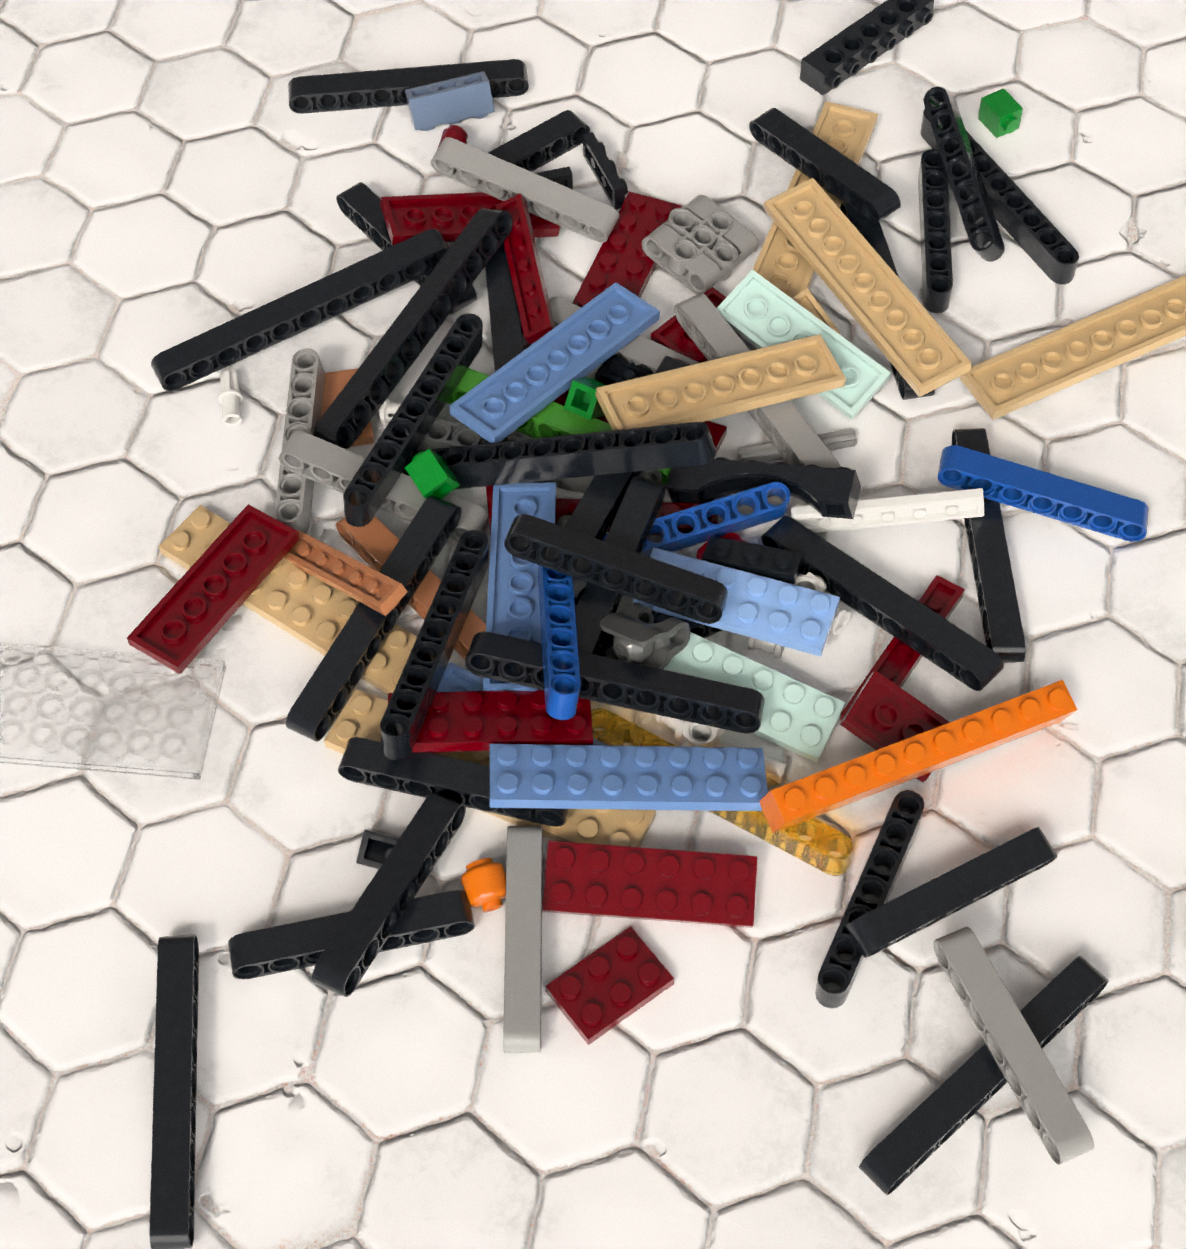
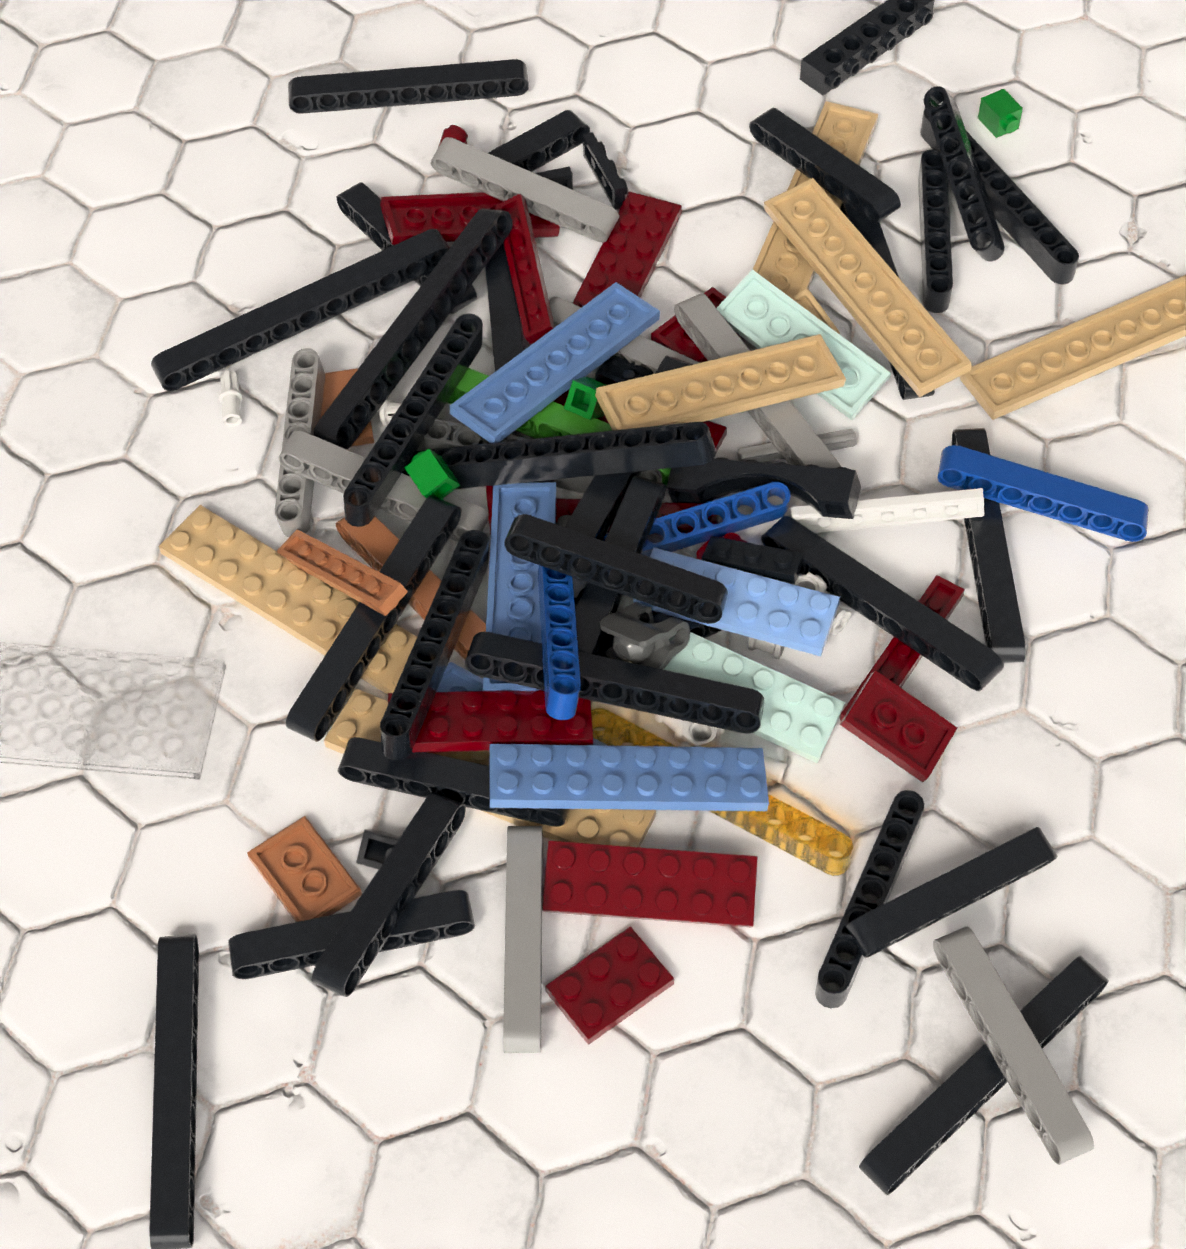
dark red plate [127,504,300,674] -> none
sand blue brick [405,71,495,131] -> none
orange head [460,858,506,913] -> none
light grey connector [642,194,759,295] -> none
orange brick [759,680,1078,833] -> none
none -> nougat tile [247,816,362,922]

